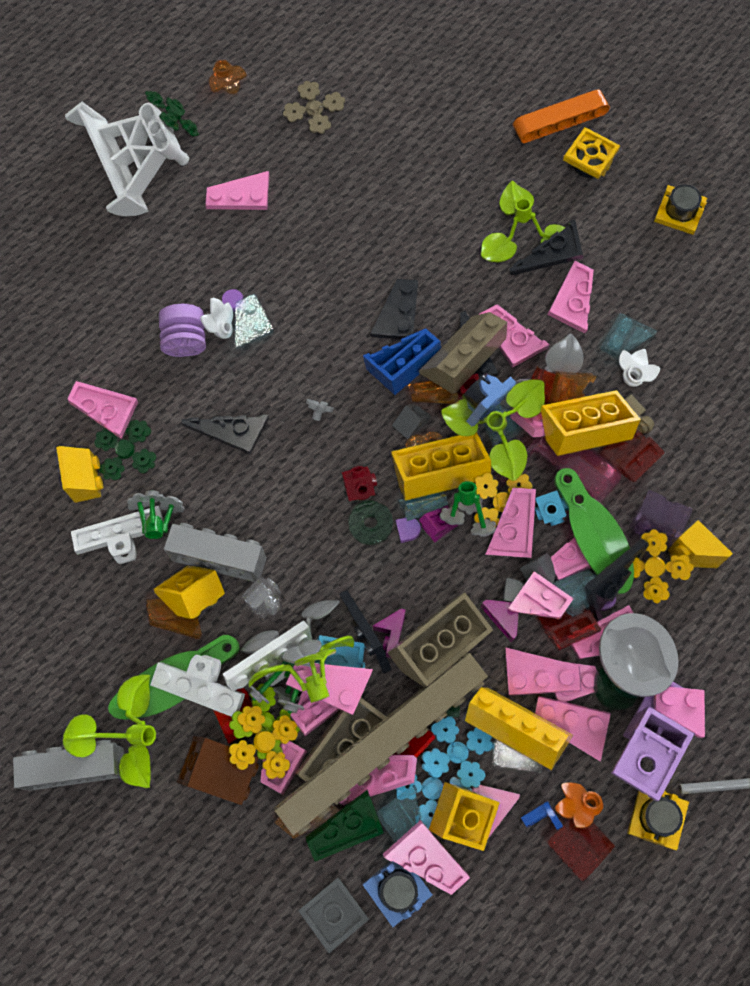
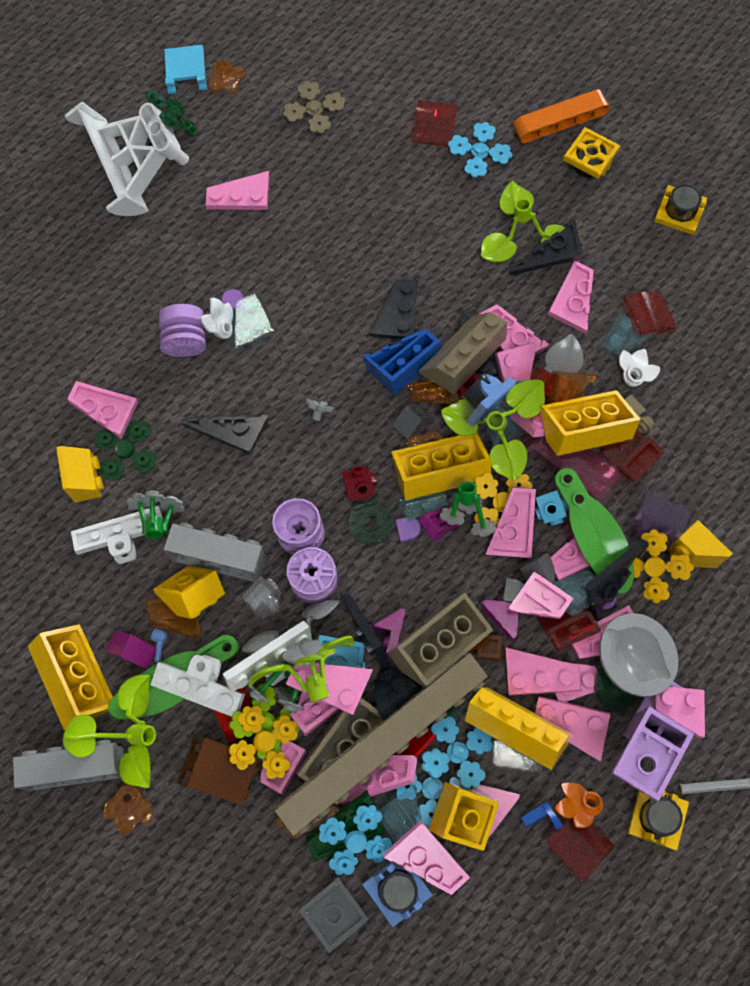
none -> yellow slope [27,624,113,730]
none -> clear orange plate [104,784,153,835]
none -> magenta slope [105,630,156,669]
none -> medium blue hand [151,628,167,663]
none -> medium azure flag [164,45,207,94]
none -> lavender wheel [272,498,325,555]
none -> lavender wheel [287,547,337,603]
none -> medium azure plant [319,805,392,875]
none -> black wing [374,667,420,720]
none -> clear red slope [412,100,458,147]
none -> medium azure plant [448,122,512,178]
none -> reddish brown plate [467,635,504,661]
none -> bright pink wing [495,342,537,383]
none -> clear red slope [623,291,677,336]

